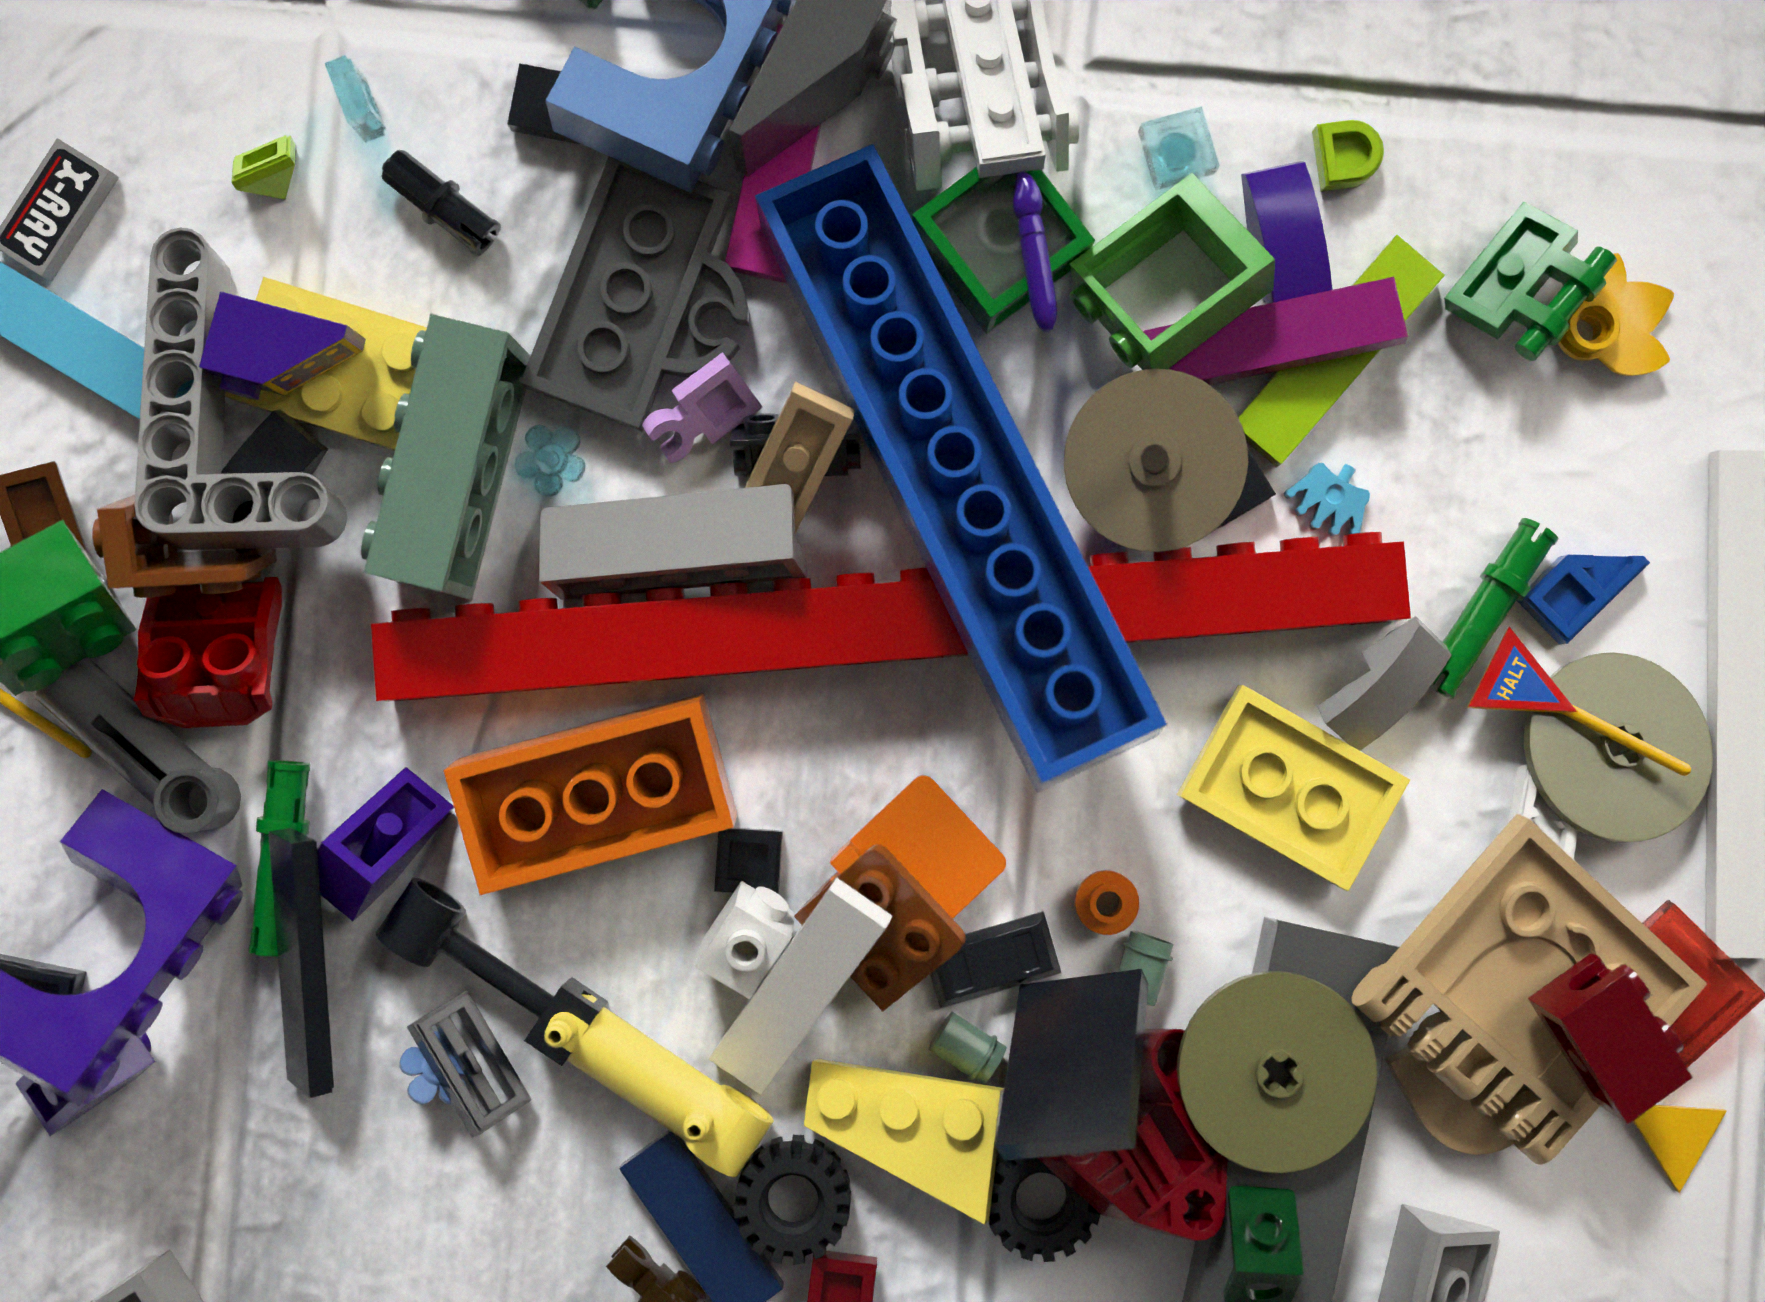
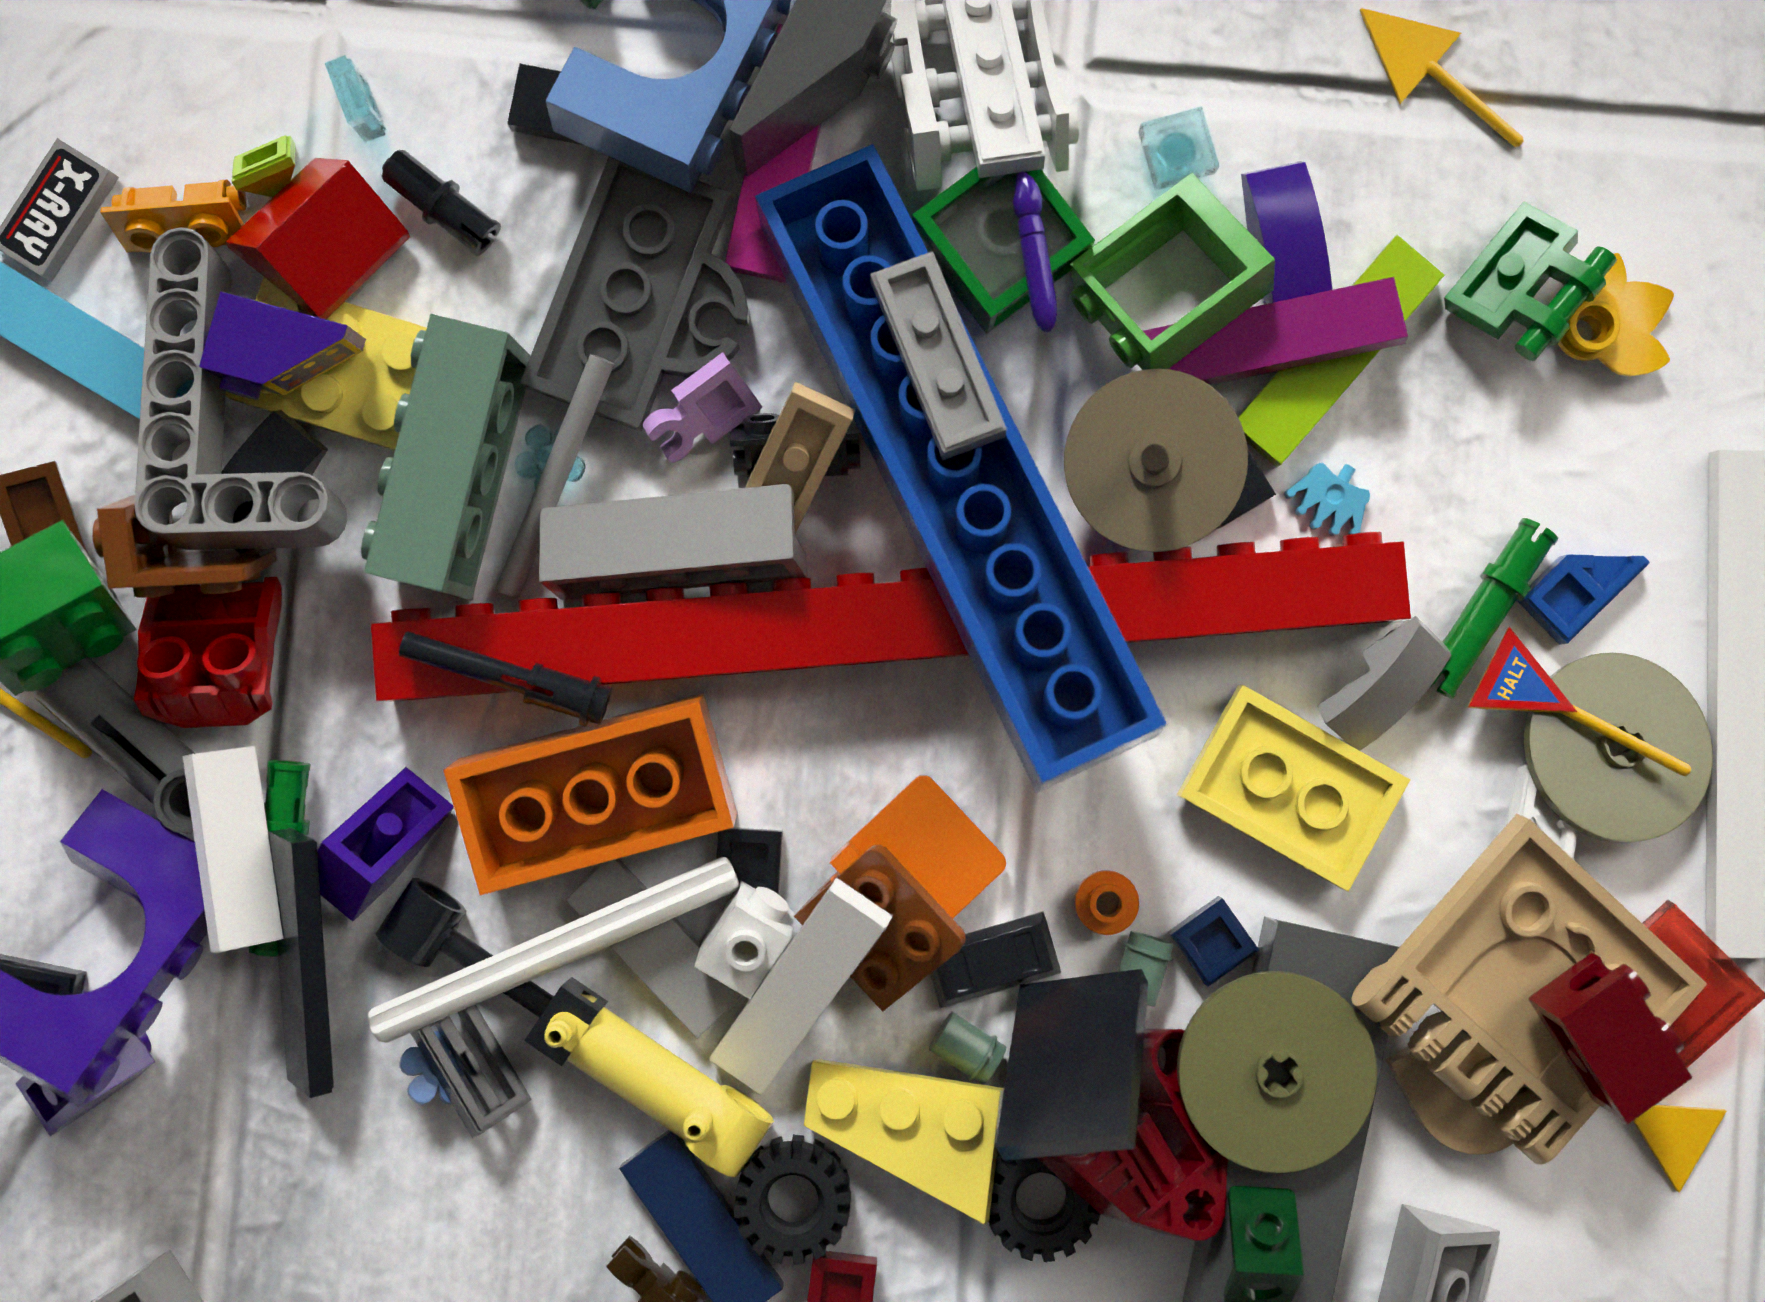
lime tile [1312,120,1384,192] -> none
none -> light orange hinge [100,179,247,253]
none -> white tile [183,746,283,952]
none -> red slope [225,158,410,320]
none -> white axle [368,857,739,1043]
none -> black pin [399,631,612,727]
none -> light grey bar [496,354,614,598]
none -> light grey tile [565,858,742,1039]
none -> light grey tile [870,251,1007,460]
none -> dark blue tile [1168,896,1259,987]
none -> yellow piece [1360,8,1524,147]

